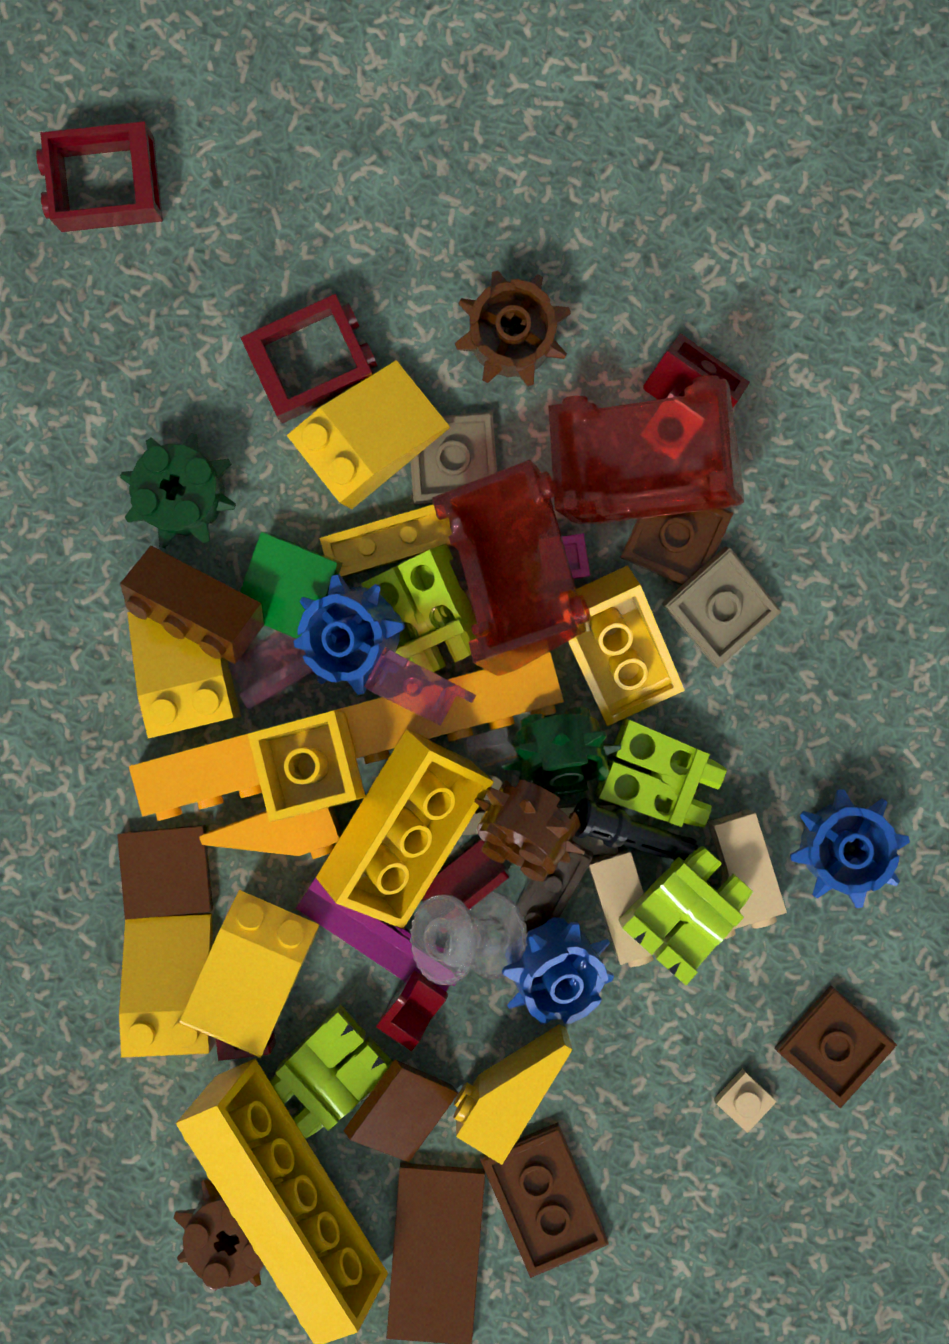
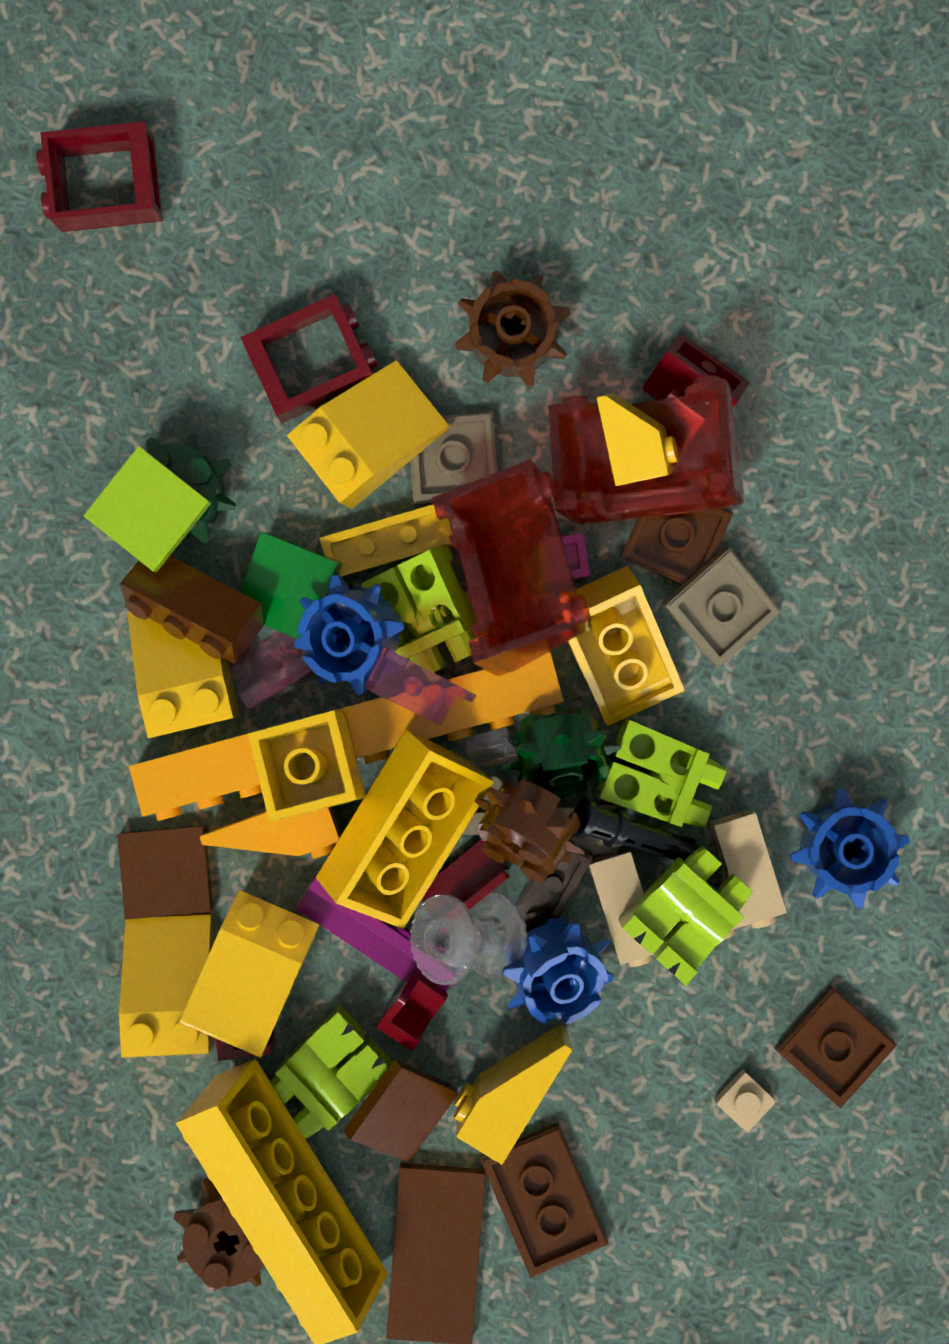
none -> lime tile [83,446,211,573]
none -> yellow slope [597,393,679,486]

